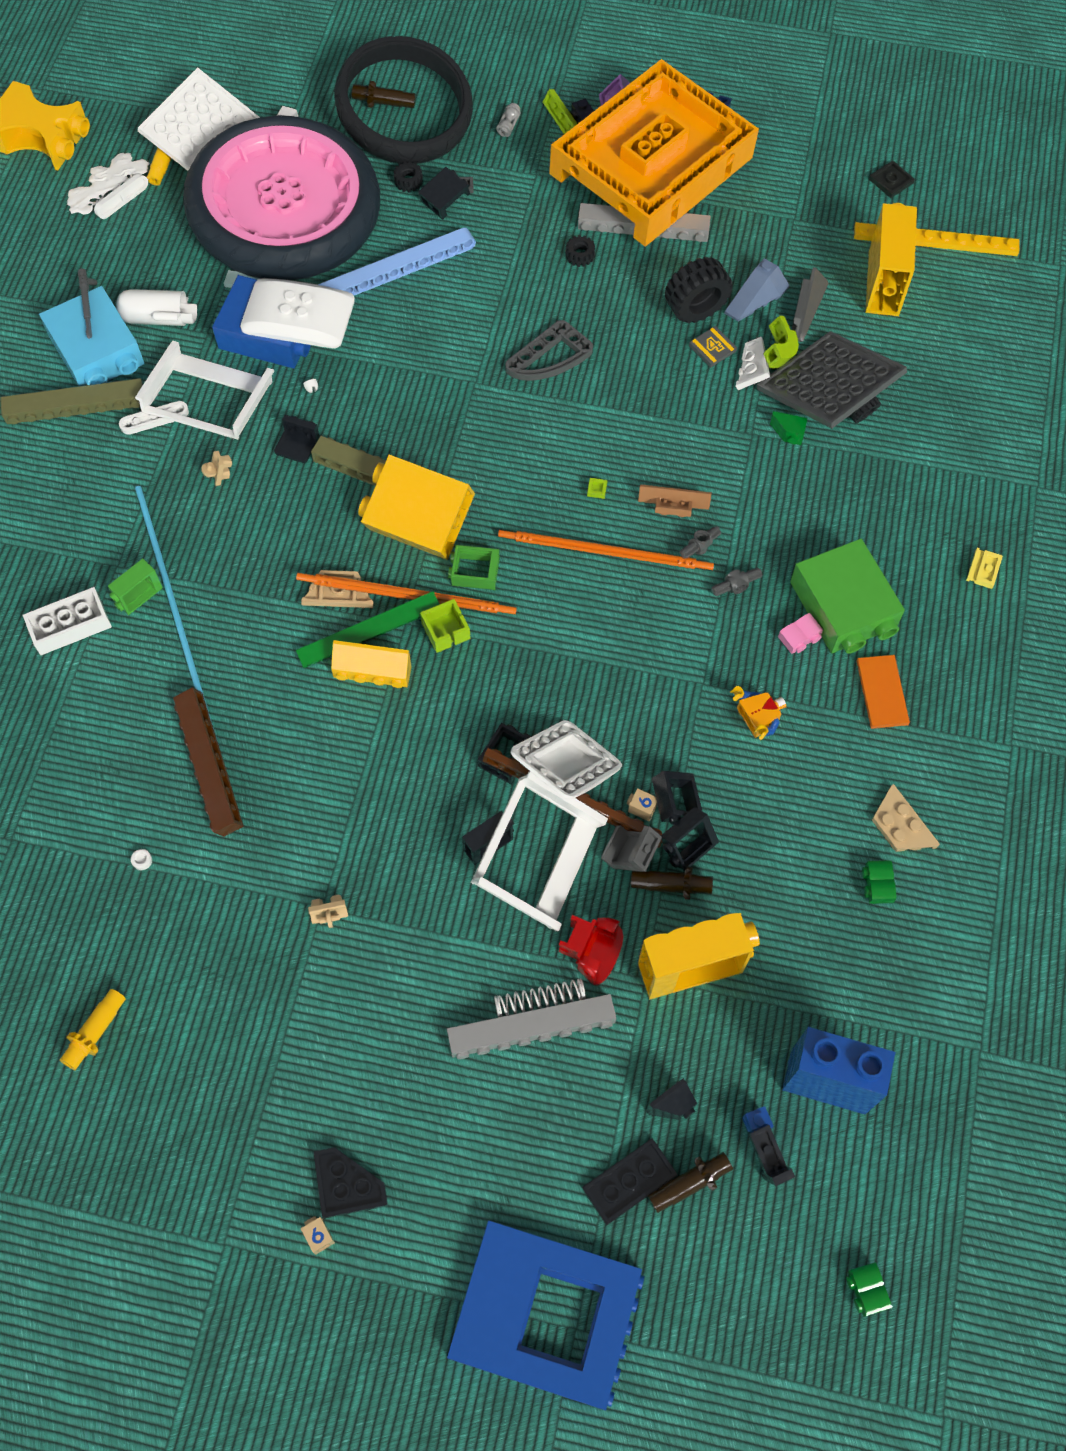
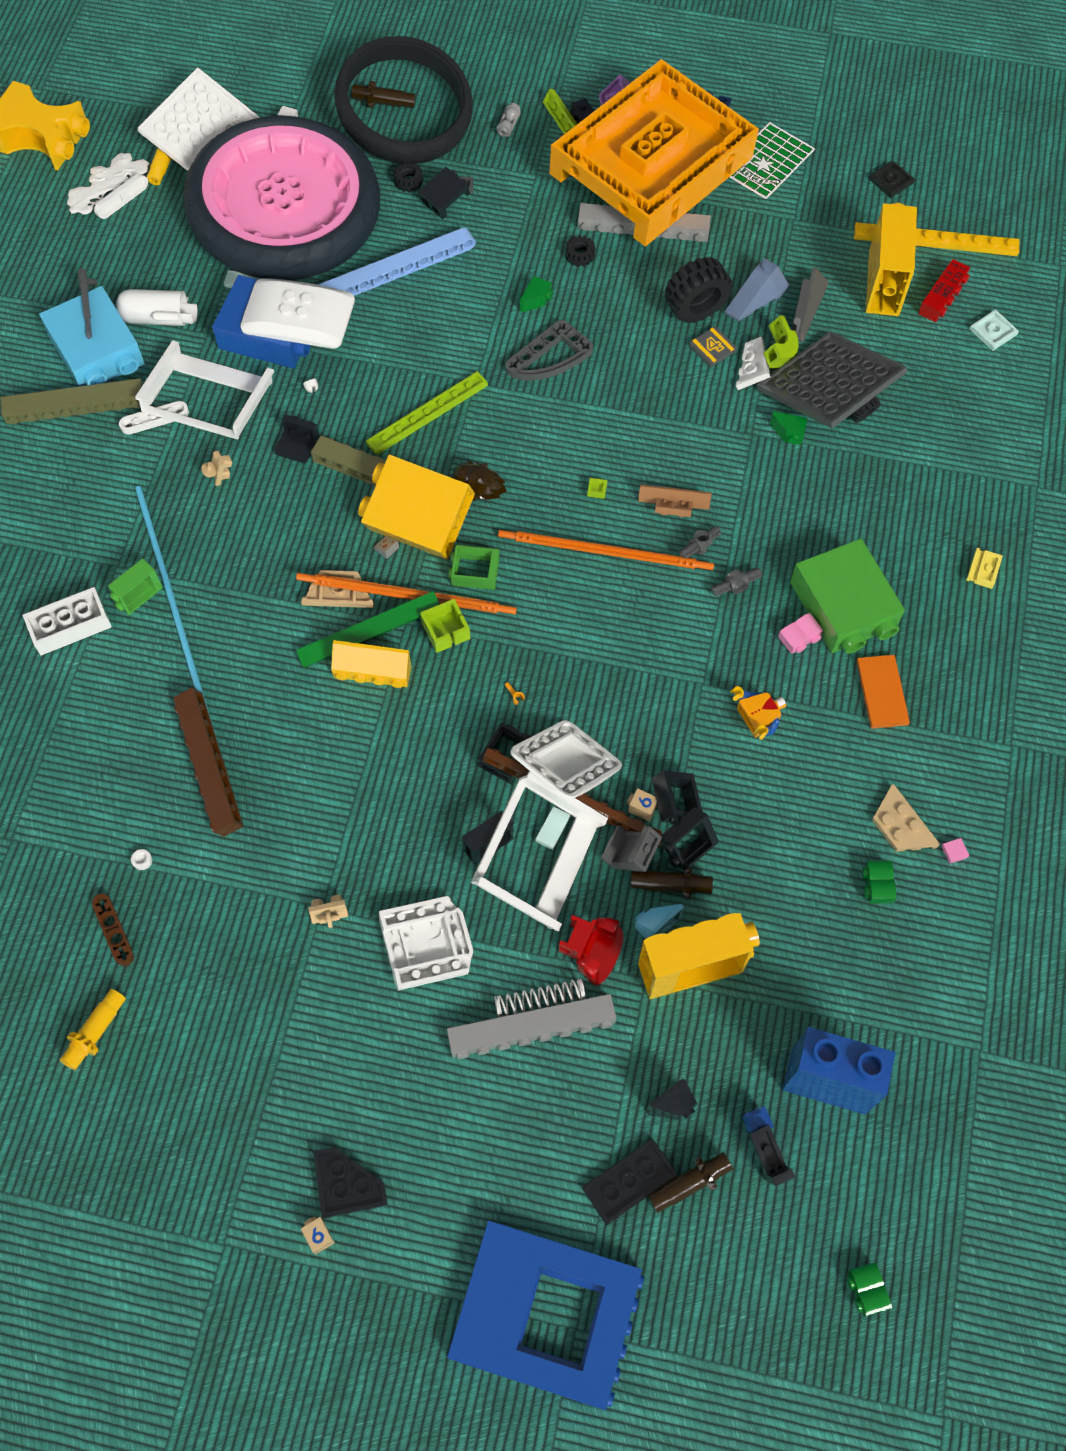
none -> reddish brown beam [92,894,135,967]
none -> lime tile [366,371,488,456]
none -> light grey slope [373,536,399,559]
none -> white wedge [379,896,473,991]
none -> dark brown head [451,461,507,501]
none -> light orange hand [505,682,524,705]
none -> green slope [520,276,554,312]
none -> light aqua tile [535,807,571,850]
none -> medium azure slope [635,904,684,939]
none -> sticker [729,122,815,199]
none -> red brick [918,259,971,323]
none -> bright pink tile [942,838,969,864]
none -> light aqua tile [970,310,1019,351]

